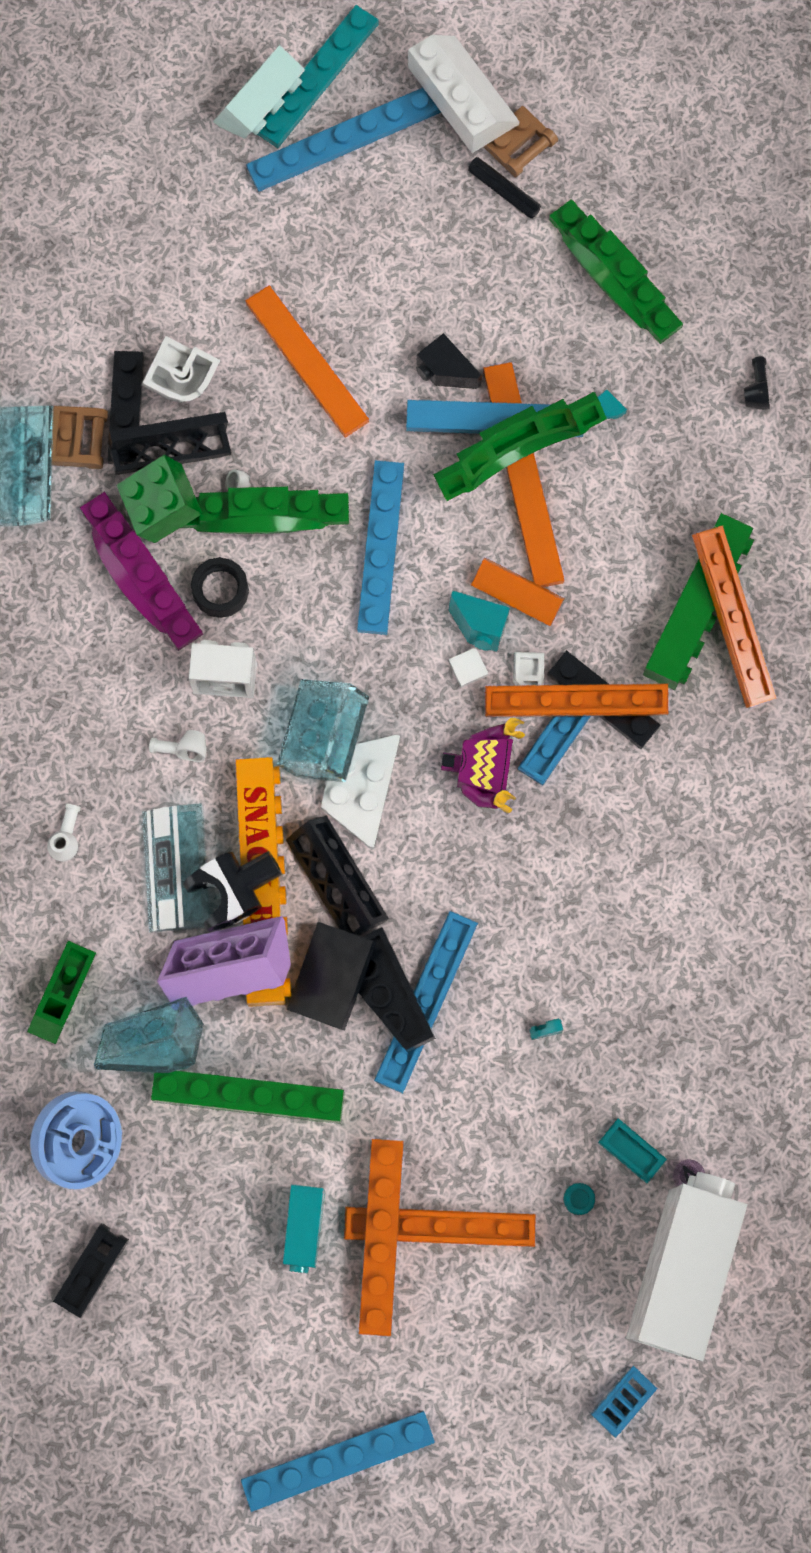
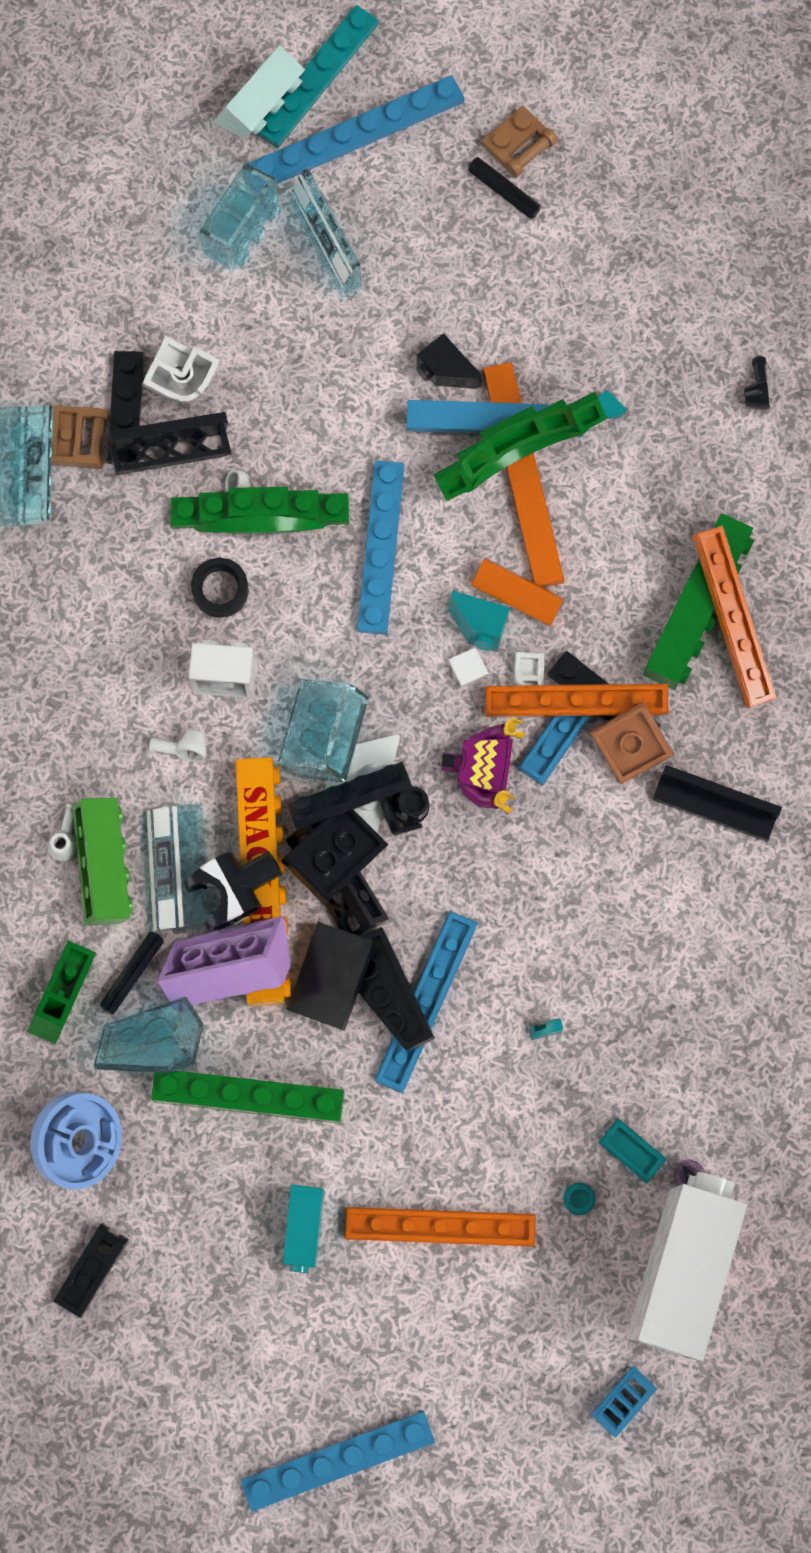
magenta piece [80,492,203,651] -> none
green brick [116,455,203,543] -> none
orange tile [245,285,369,438] -> none
orange plate [359,1139,404,1336] -> none
white slope [408,35,519,153] -> none
green piece [549,199,683,344] -> none
none -> bright green brick [72,798,133,926]
none -> black axle [100,931,164,1014]
none -> clear light blue brick [199,162,280,272]
none -> black tile [281,809,389,906]
none -> black plate [287,761,413,830]
none -> clear light blue slope [290,168,362,298]
none -> black piece [380,786,430,836]
none -> nougat tile [590,701,674,784]
none -> black fence [652,765,782,842]

